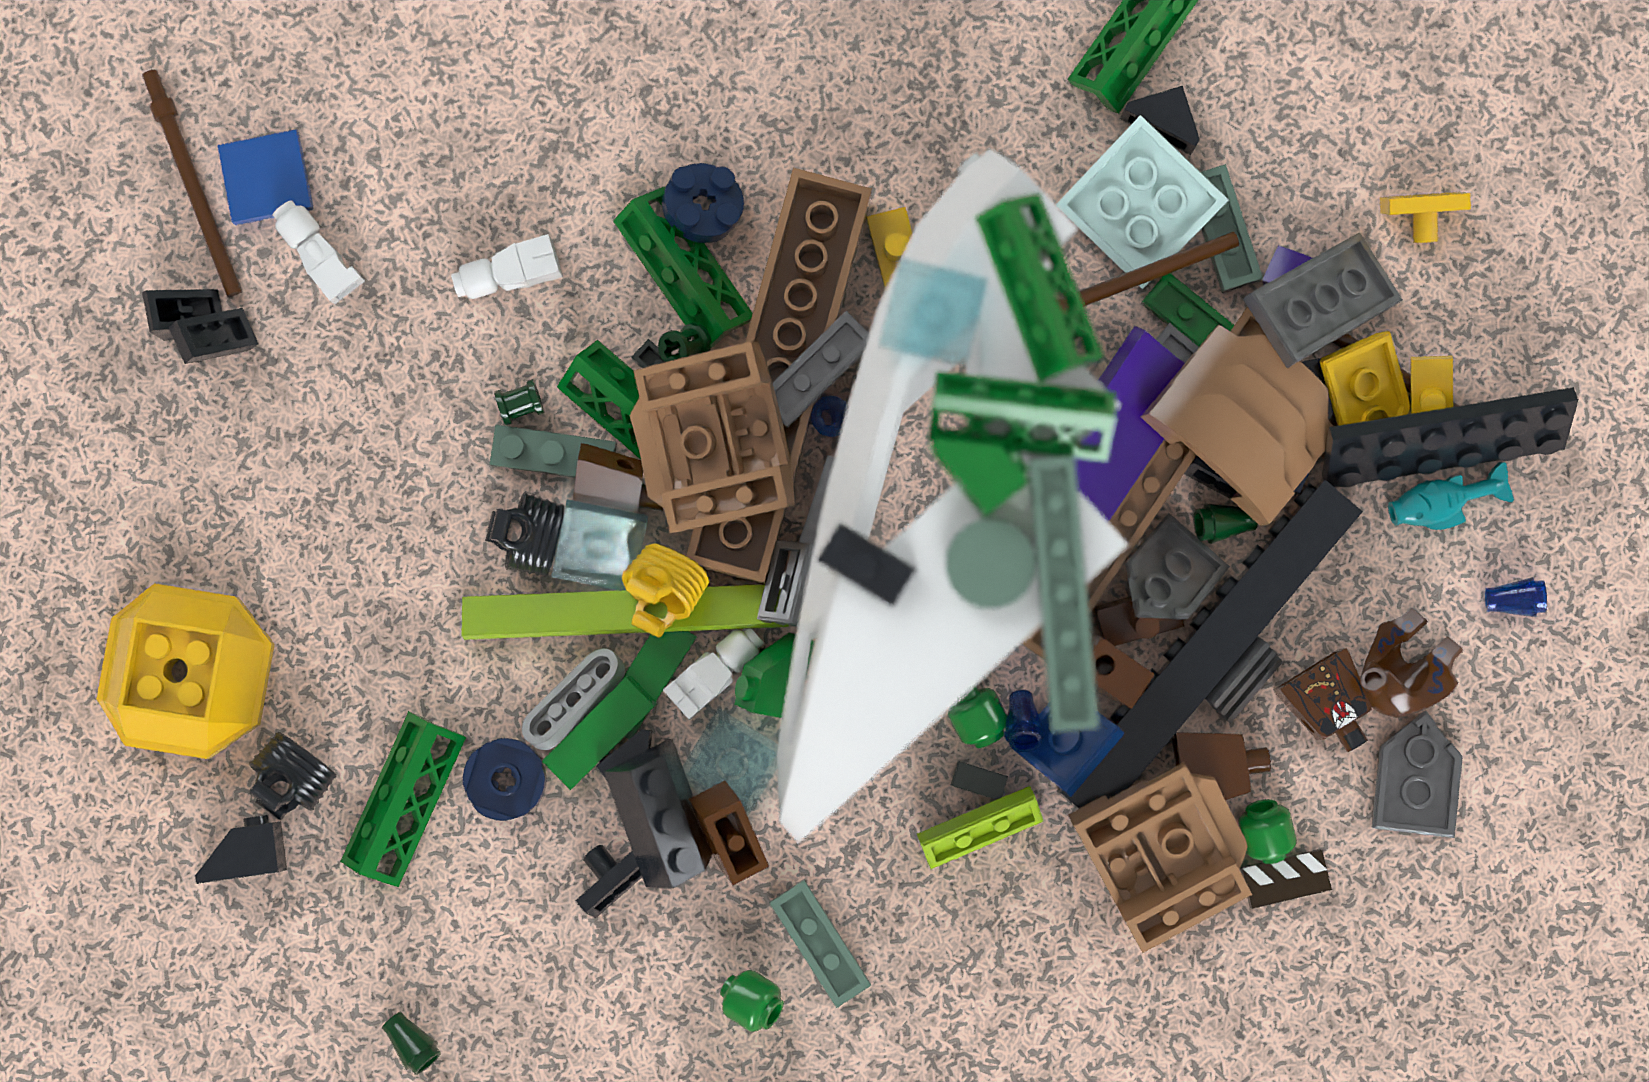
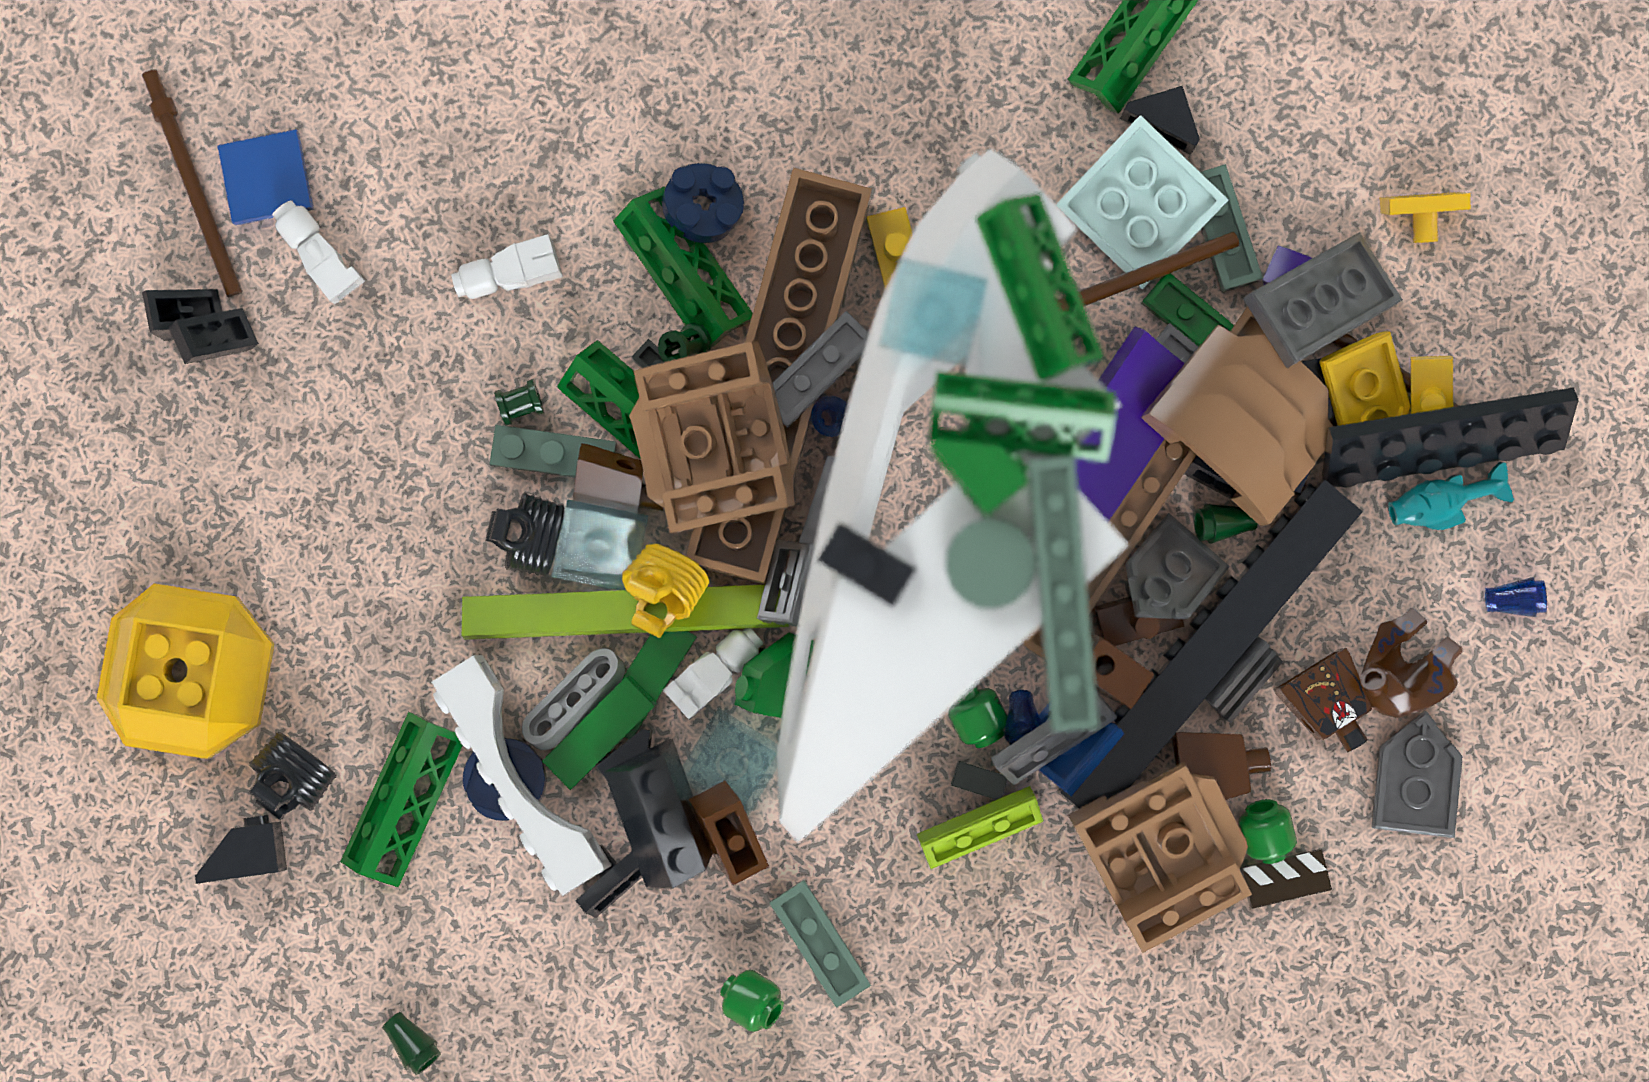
none -> white arch [432,655,612,896]
none -> flat silver tile [991,690,1117,785]

